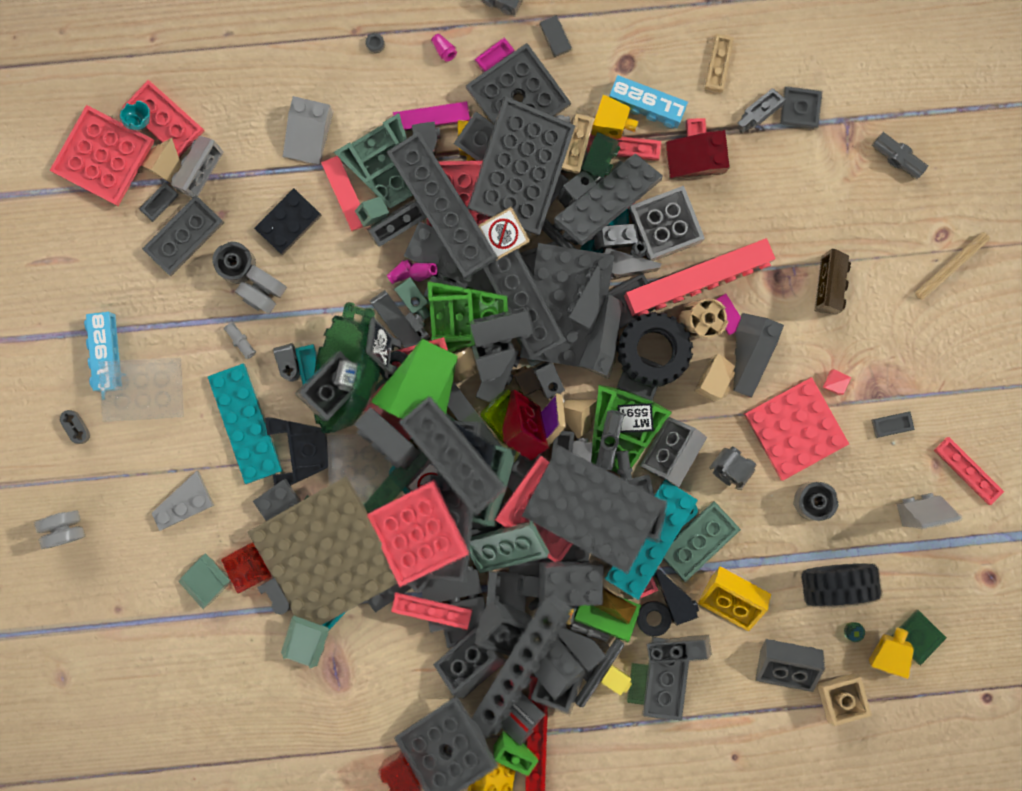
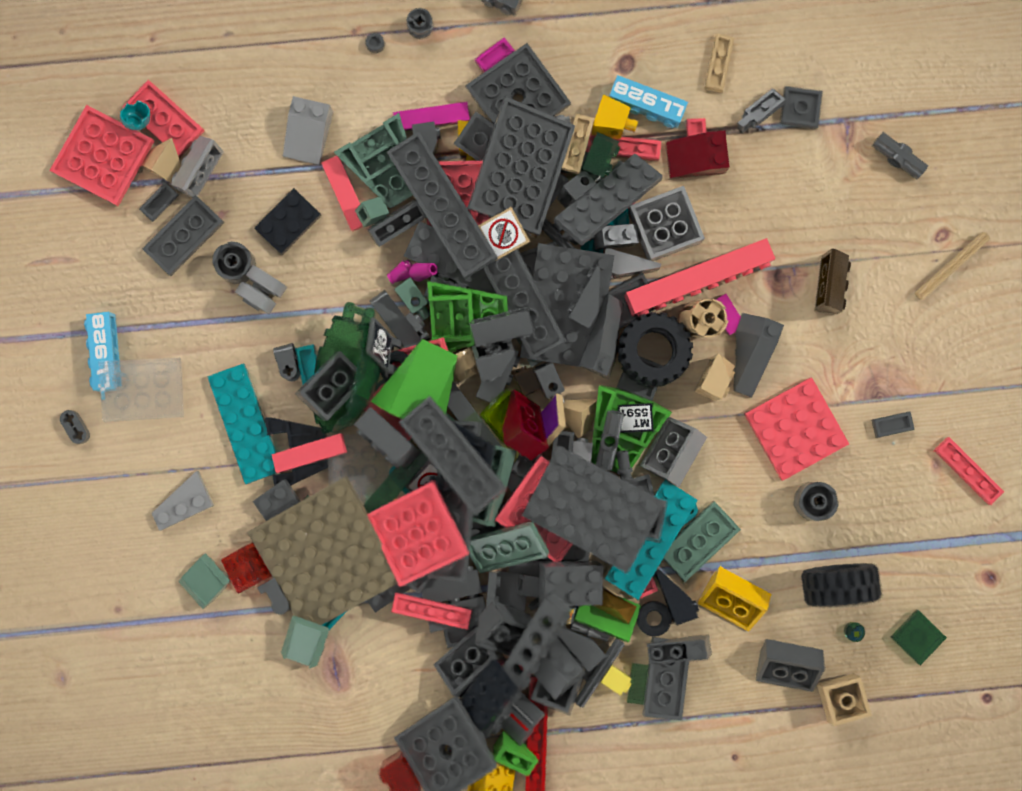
light grey wheel [34,510,85,550] -> none
light grey pin [224,322,256,359] -> none
light grey brick [334,360,363,392] -> none
dark pink cone [431,33,457,62] -> none
dark grey tile [539,15,572,57] -> none
dark grey pin [630,241,647,258] -> none
dark grey brick [709,446,756,490] -> none
coral slope [822,369,852,396] -> none
yellow torso [869,628,913,679] -> none
light grey slope [897,493,962,529] -> none
none -> coral tile [272,434,347,473]
none -> dark grey wheel [406,8,433,39]
none -> black plate [460,659,519,731]

